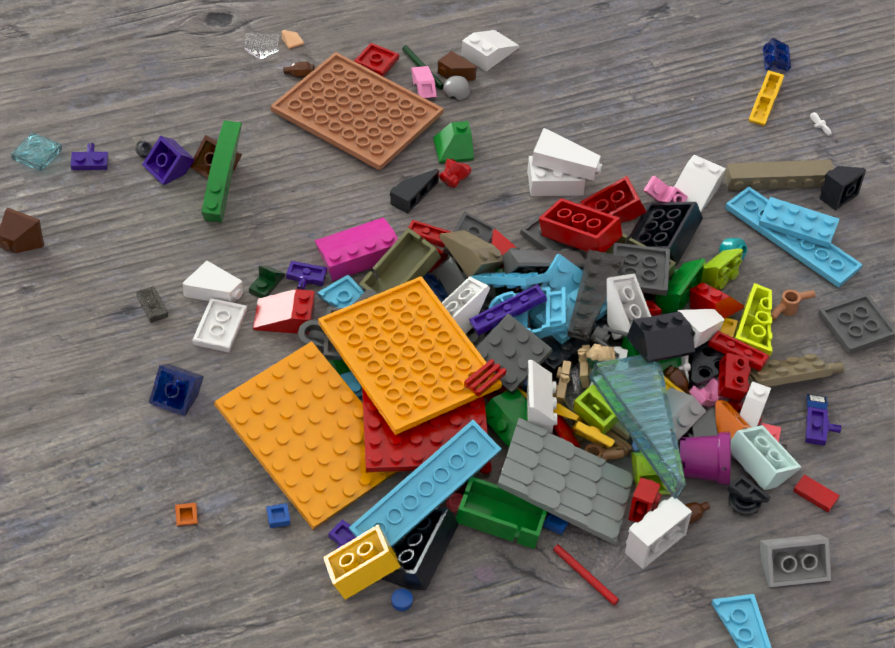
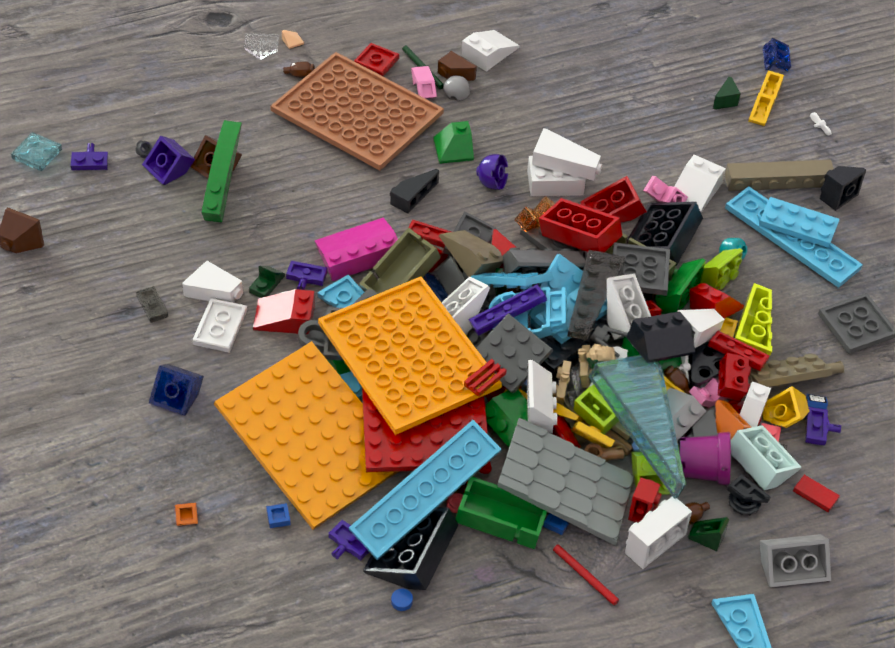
yellow slope [323,525,401,600] -> none
red hair [439,159,472,188] -> none
nougat piece [771,290,815,321] -> none
none -> dark purple cylinder [476,154,508,190]
none -> clear orange slope [514,196,554,232]
none -> dark green slope [688,517,729,551]
none -> dark green slope [713,77,741,110]
none -> yellow slope [762,386,809,428]

